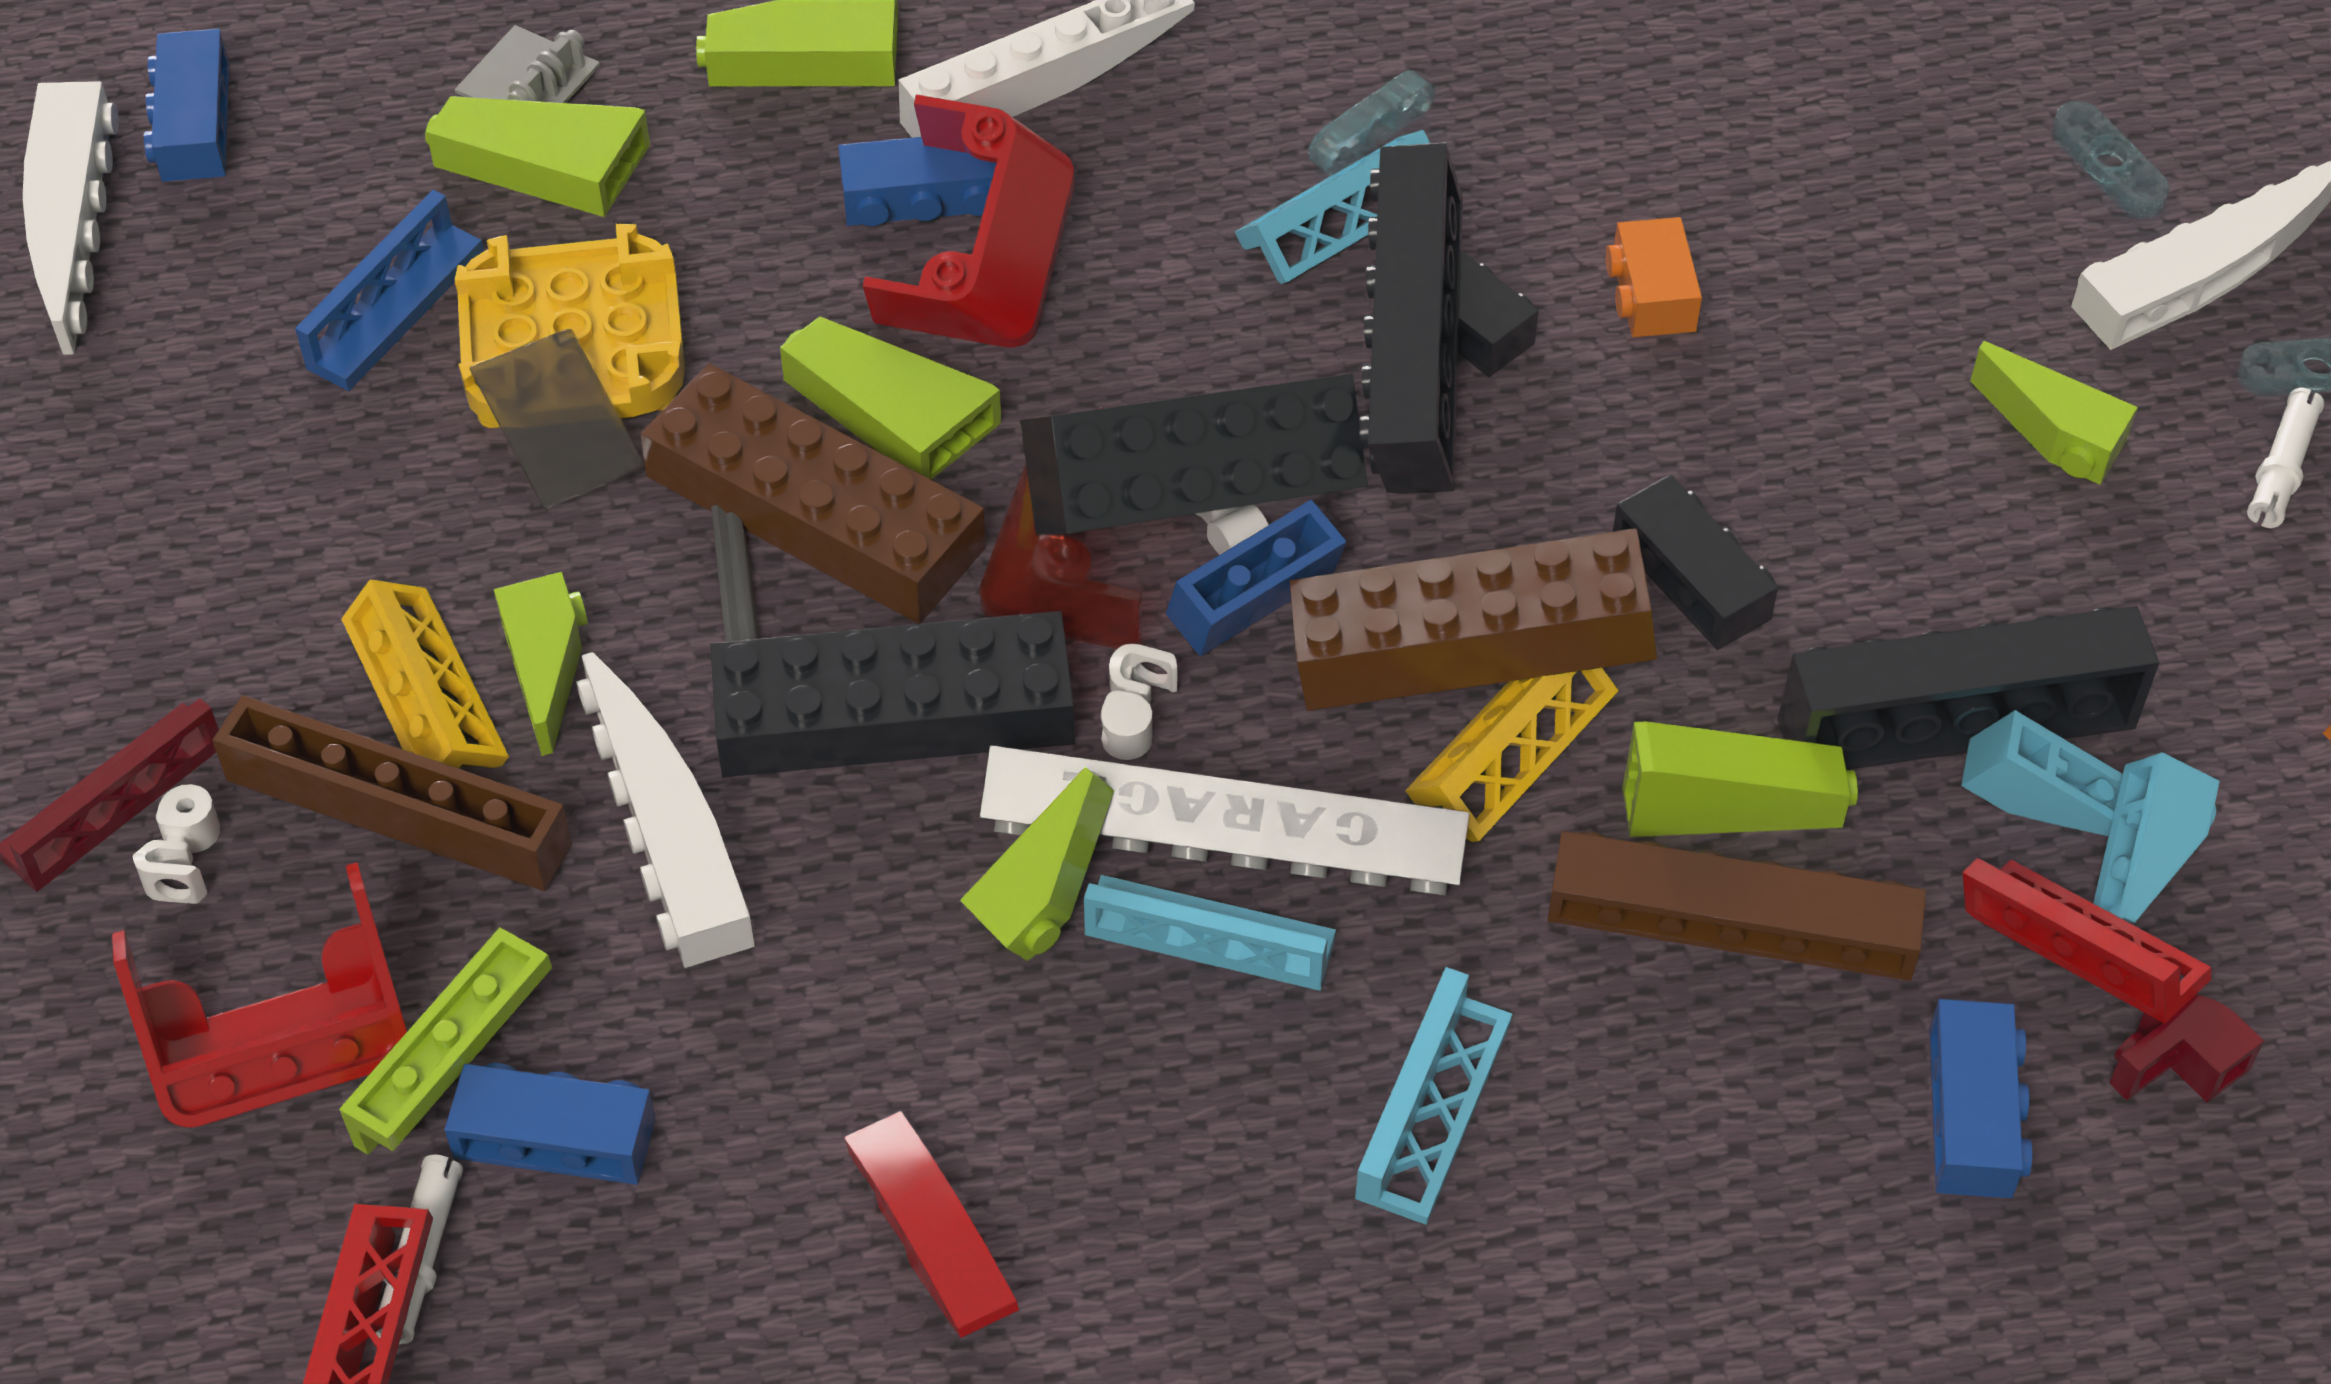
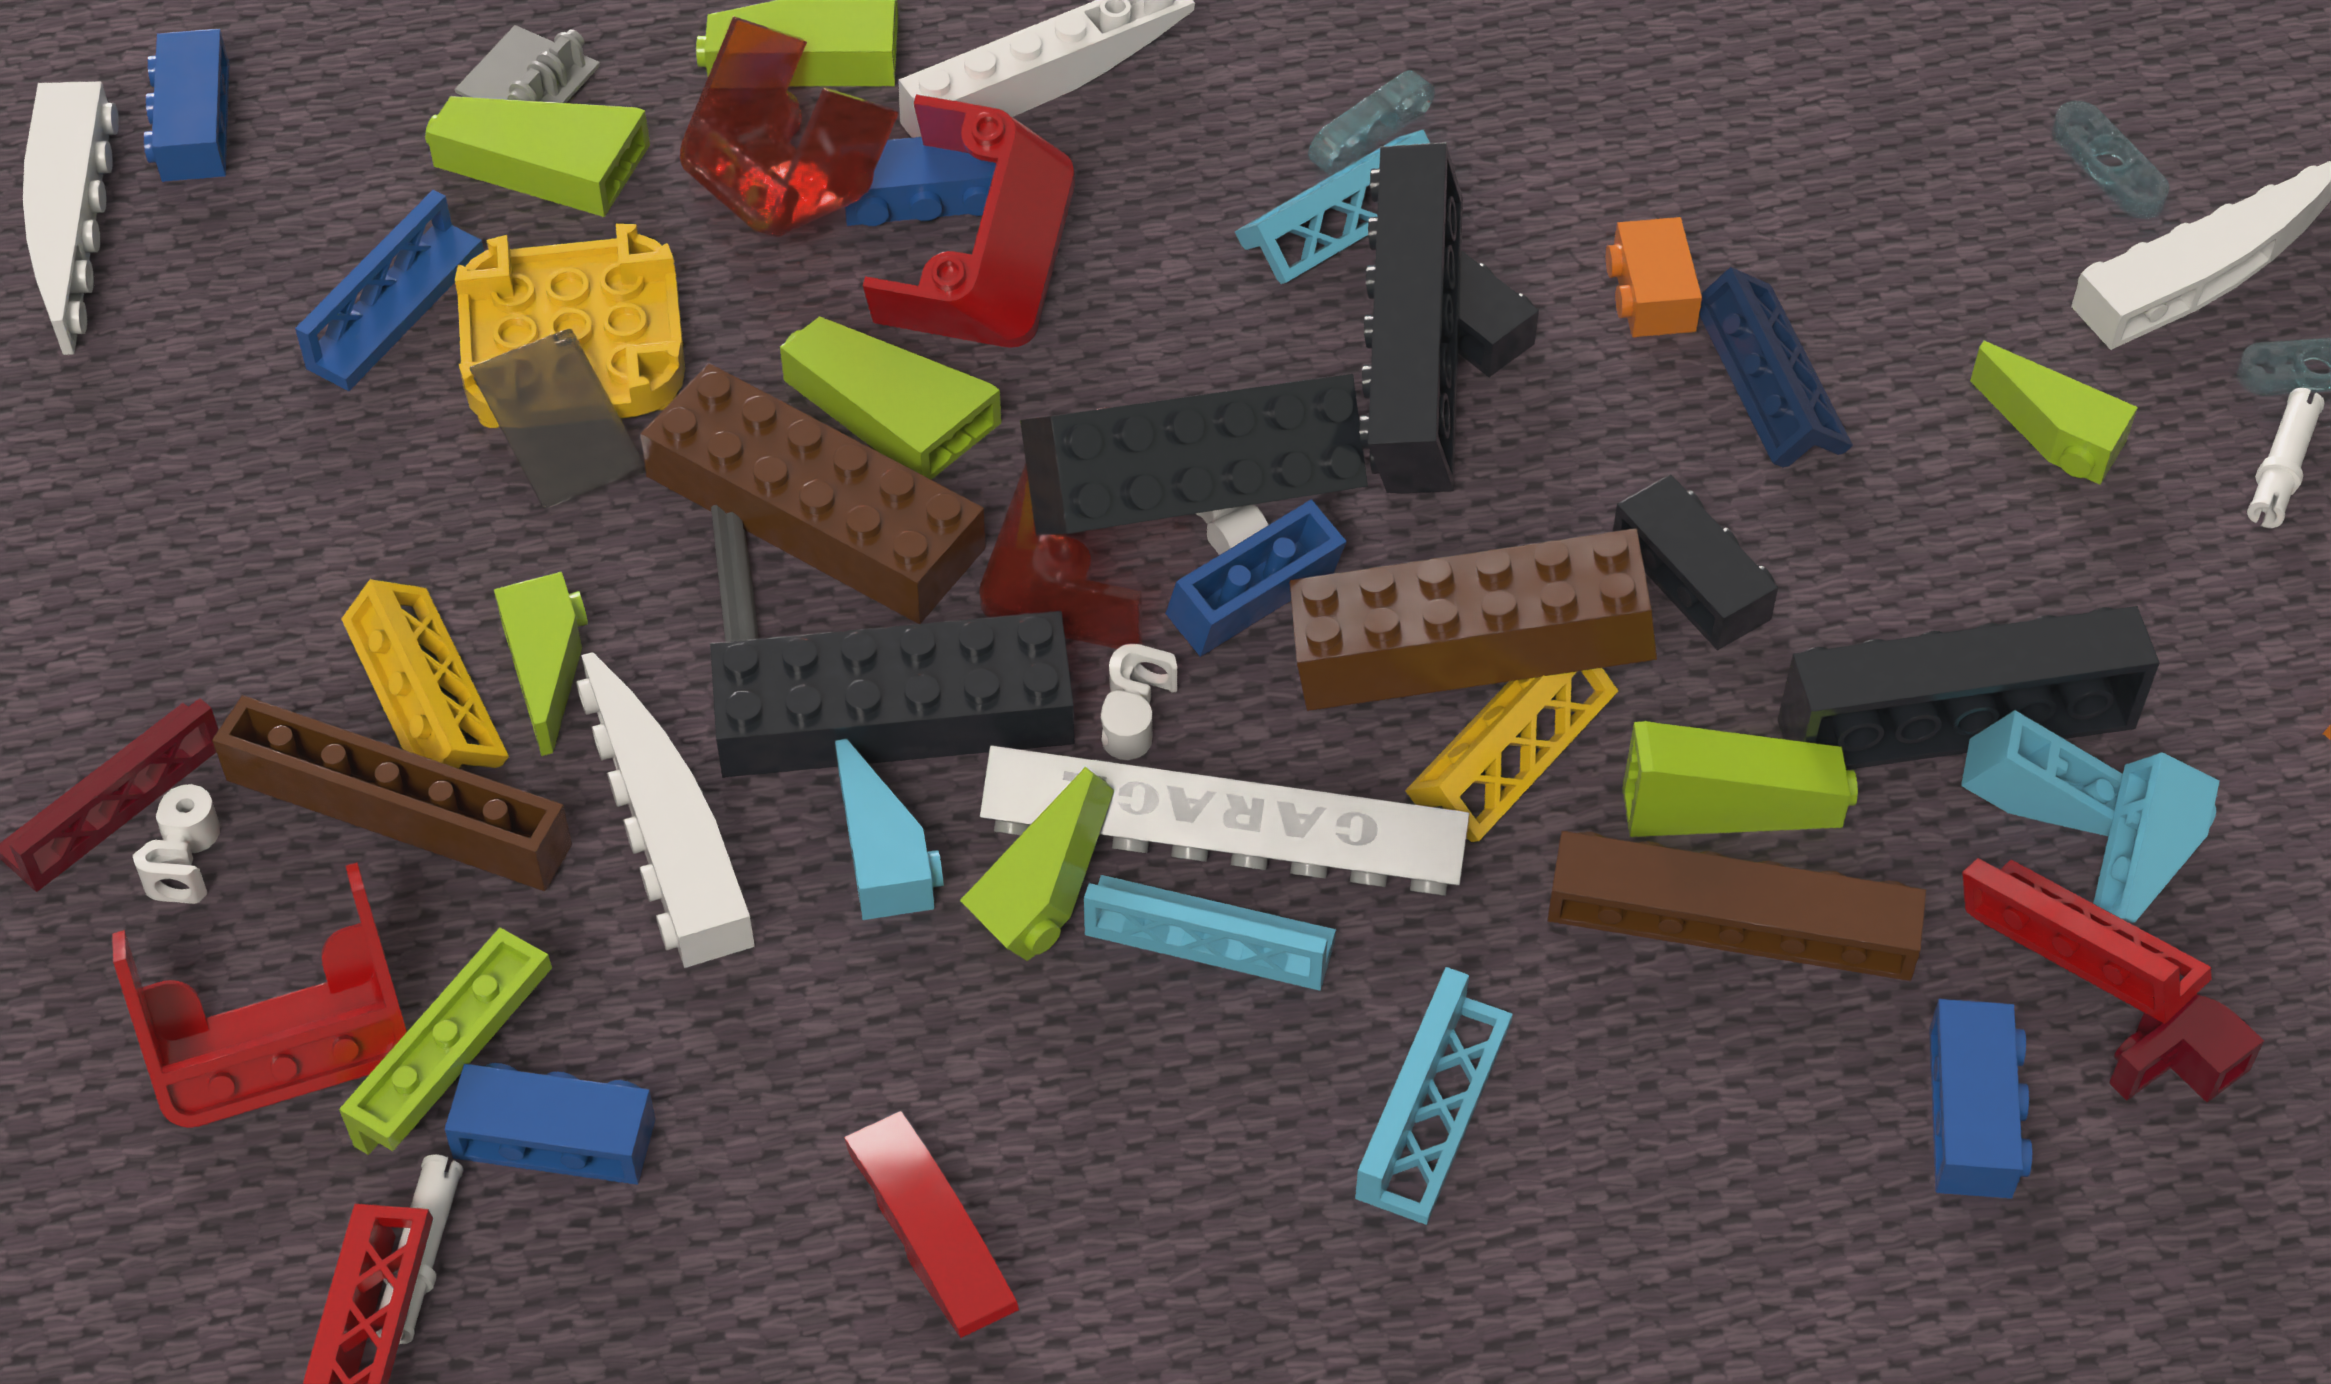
none -> clear red windscreen [680,16,899,237]
none -> medium azure slope [835,739,944,920]
none -> dark blue fence [1699,267,1853,468]

